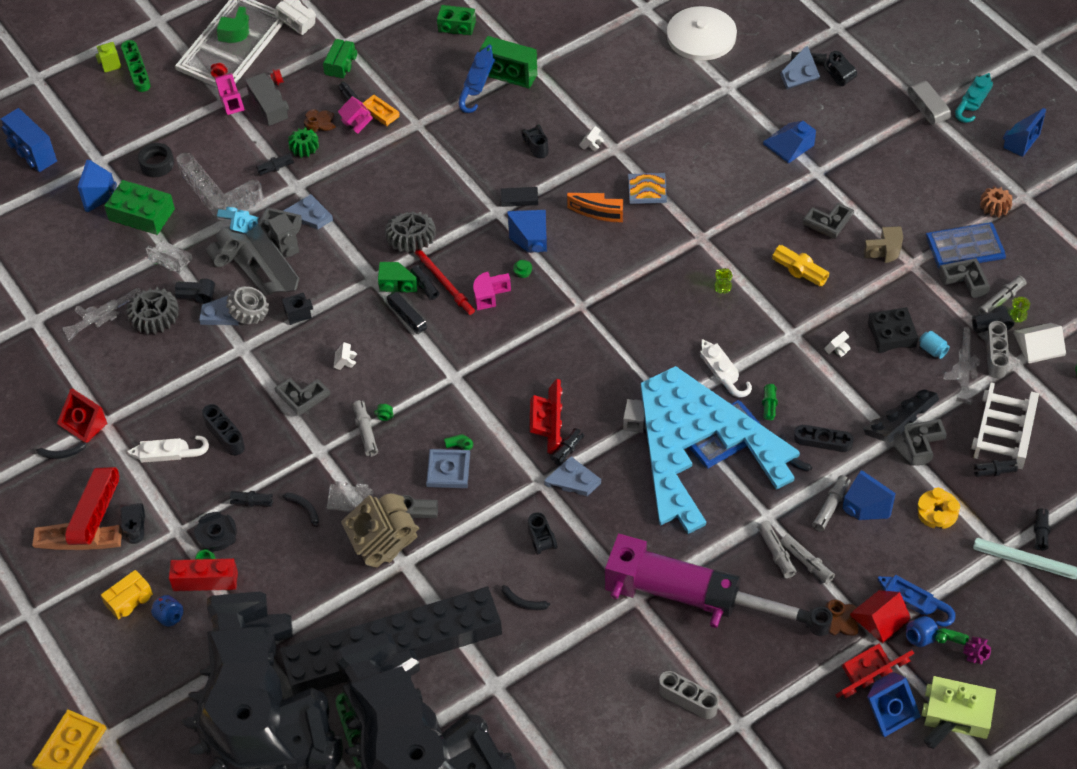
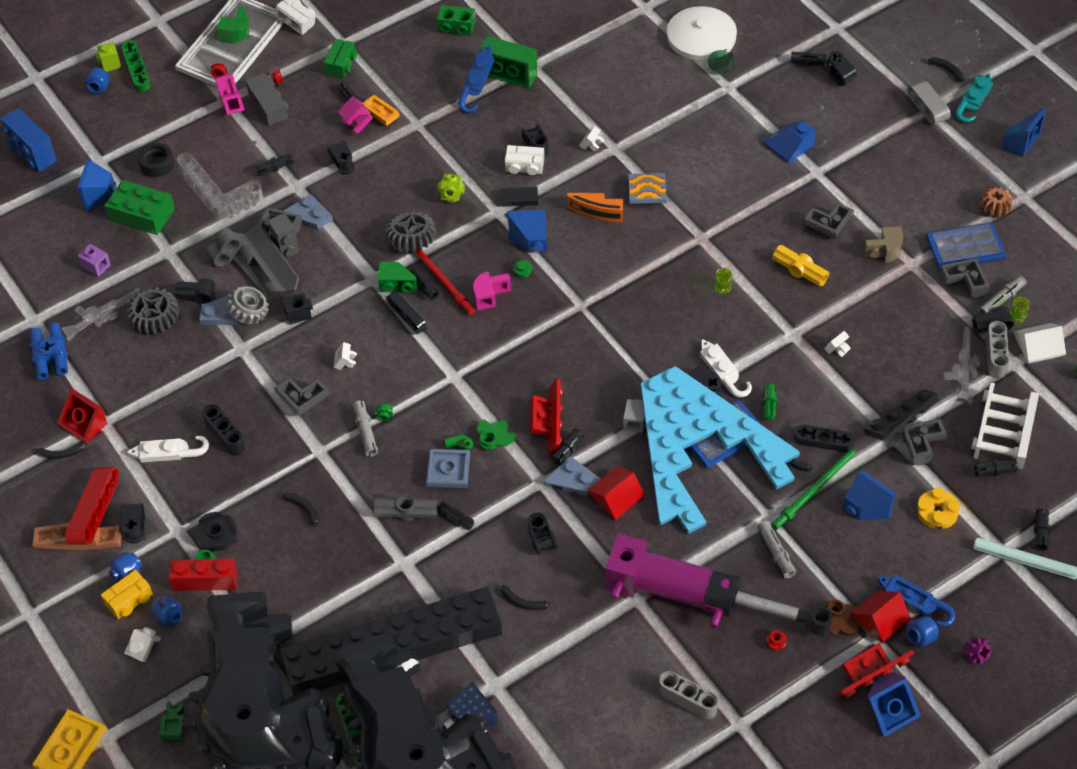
clear bracket [146,240,193,273] -> none
medium azure bracket [217,207,259,233] -> none
black pin [230,491,273,507] -> none
green gear [288,127,319,158] -> none
reddish brown plate [304,109,336,132] -> none
clear bracket [327,481,374,512] -> none
dark tan piece [341,493,419,568] -> none
sand blue wing [780,46,820,90] -> none
light grey pin [780,534,835,584] -> none
light grey pin [812,475,851,531] -> none
black brick [868,307,919,353] -> none
medium azure brick [919,331,950,359] -> none
yellowish green piece [922,676,996,749] -> none
green arm [935,628,969,646] -> none
none -> blue pin [29,323,68,380]
none -> medium lavender brick [78,244,111,277]
none -> blue head [84,68,110,94]
none -> blue head [109,552,142,581]
none -> white bracket [124,627,161,662]
none -> green plate [159,701,185,739]
none -> black piece [327,140,355,175]
none -> black axle [437,502,474,530]
none -> lime brick [438,174,465,202]
none -> dark blue torso [442,682,498,730]
none -> green plate [477,419,516,450]
none -> white brick [505,145,544,175]
none -> red slope [587,466,645,521]
none -> black piece [688,364,722,397]
none -> clear green hair [708,48,734,74]
none -> red plate [766,630,787,651]
none -> green bar [771,448,856,530]
none -> black piece [928,57,964,82]

